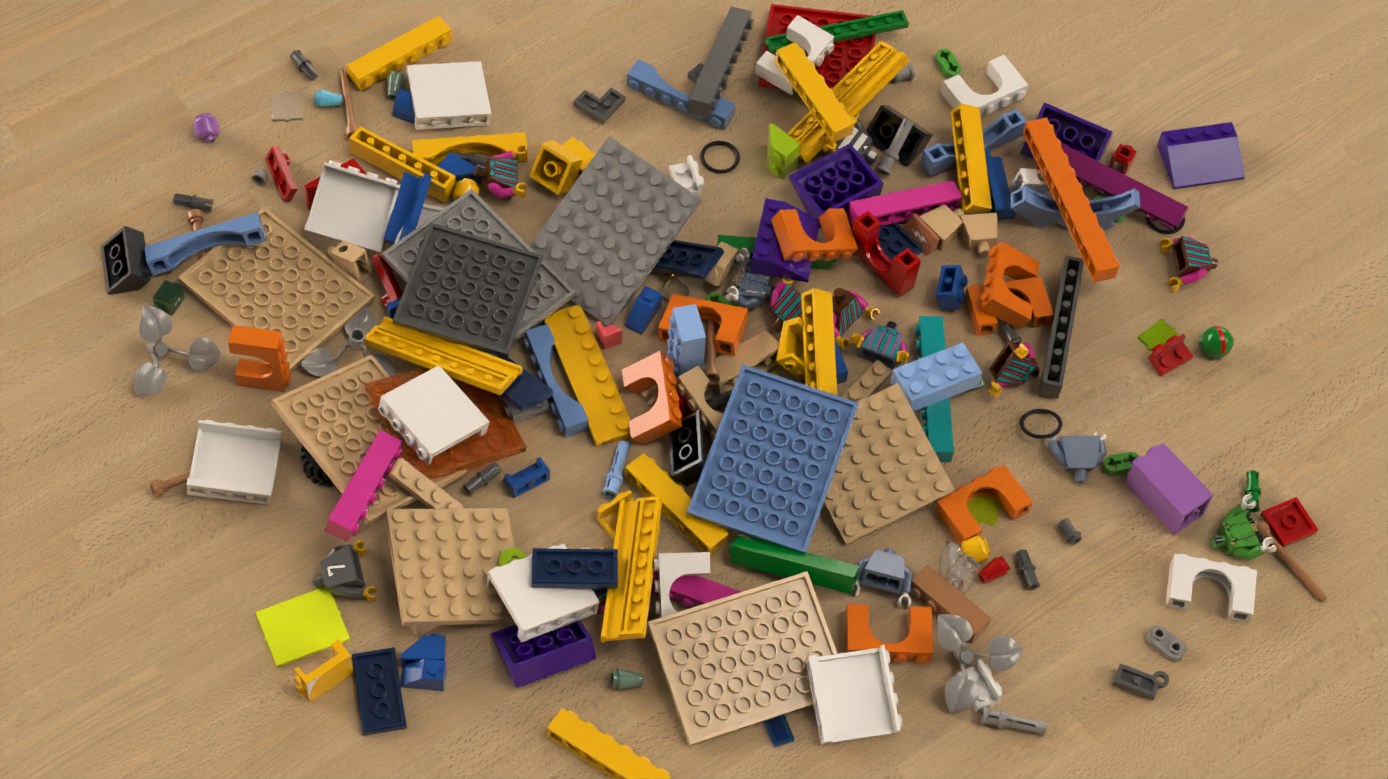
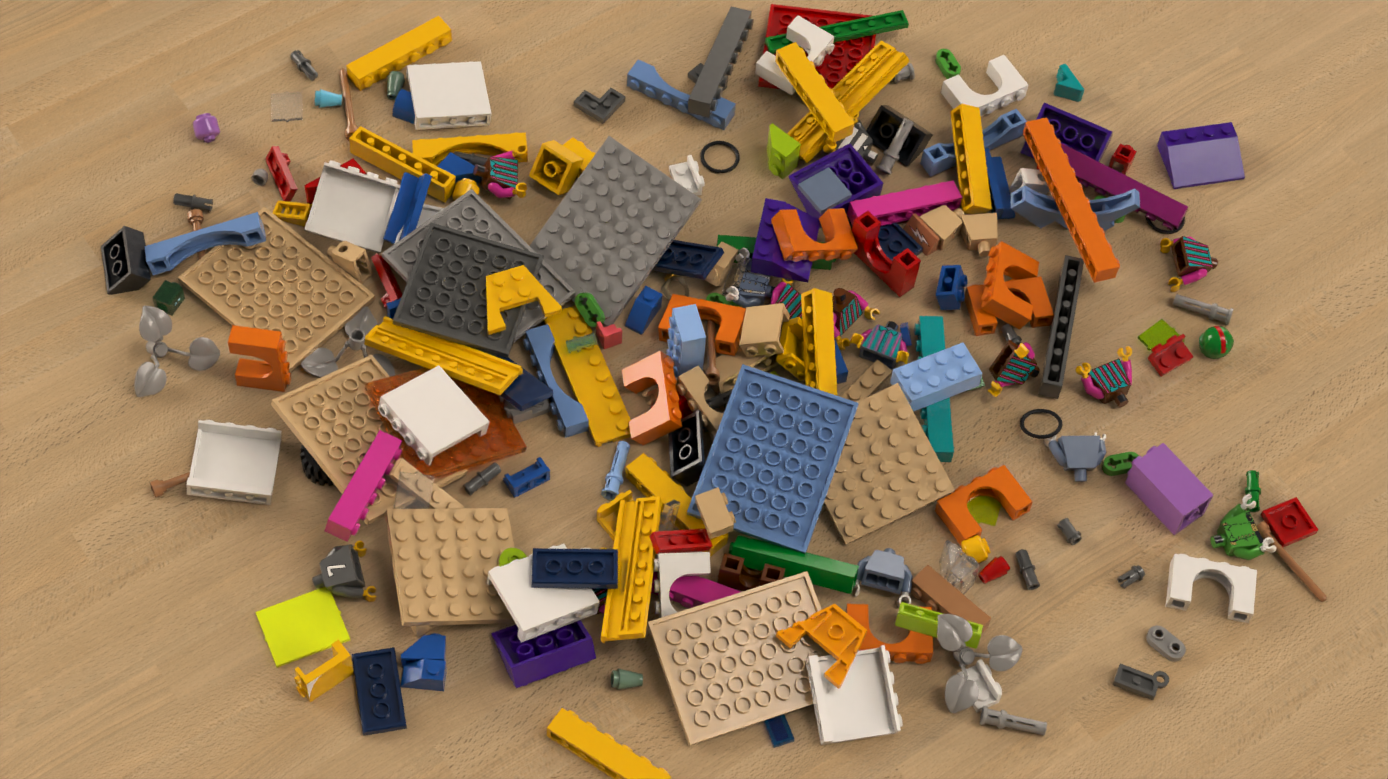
none -> yellow slope [272,200,312,227]
none -> clear piece [394,472,434,509]
none -> yellow wing [486,265,562,335]
none -> clear light blue pin [566,332,598,353]
none -> bright green beam [575,292,605,327]
none -> red plate [649,528,713,554]
none -> clear tile [659,500,680,531]
none -> tan brick [695,487,736,539]
none -> reddish brown arch [717,553,785,591]
none -> tan panel [739,303,790,357]
none -> light orange wing [776,604,867,689]
none -> sand blue tile [798,167,852,215]
none -> lime slope [895,602,983,649]
none -> blue tile [900,322,912,346]
none -> teal slope [1053,63,1085,102]
none -> torso [1075,346,1132,408]
none -> dark grey pin [1117,565,1145,589]
none -> light grey pin [1173,294,1234,325]

